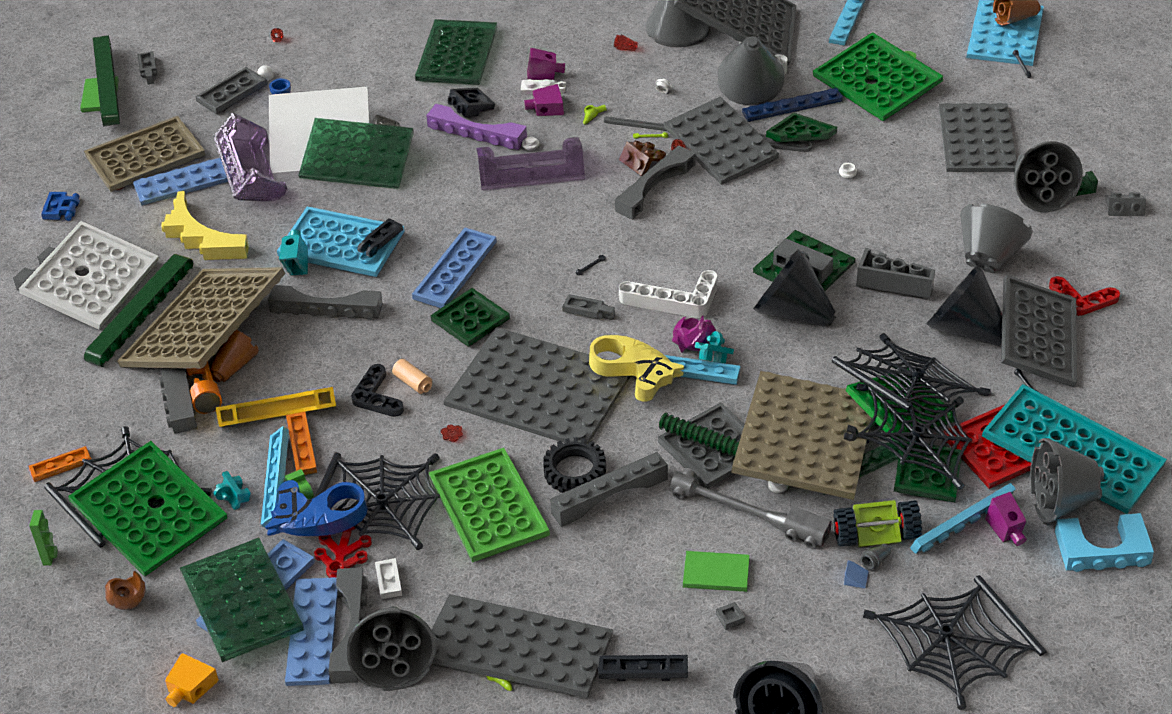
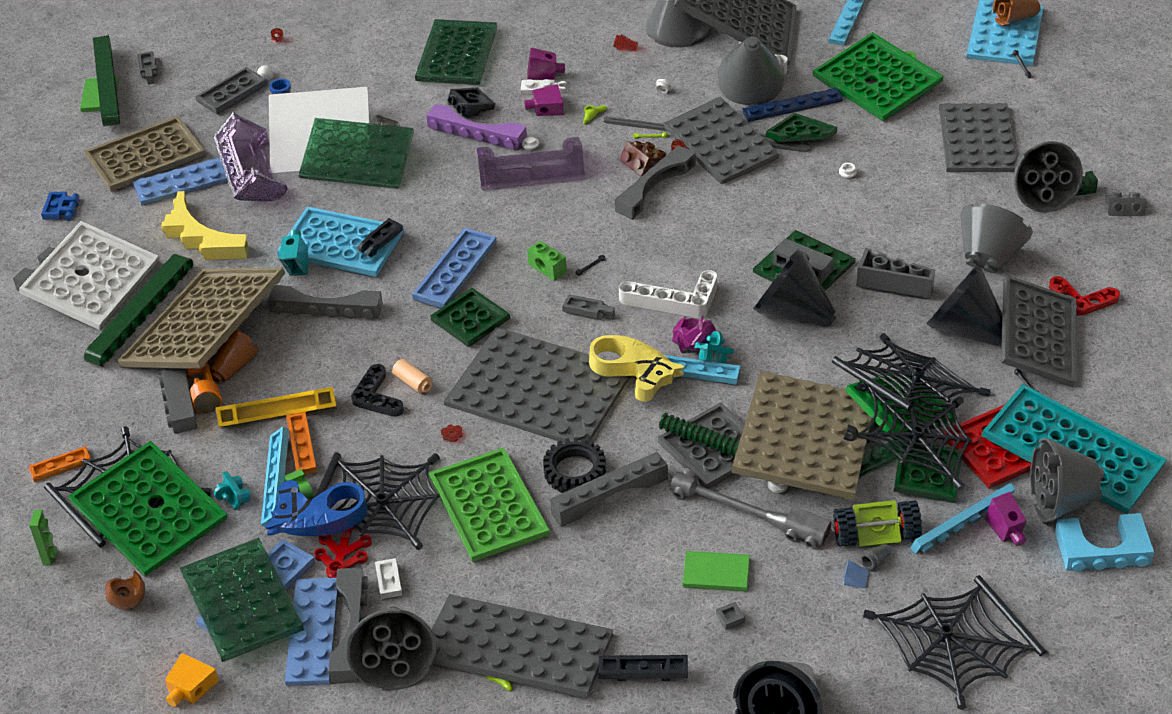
none -> bright green brick [527,241,567,281]

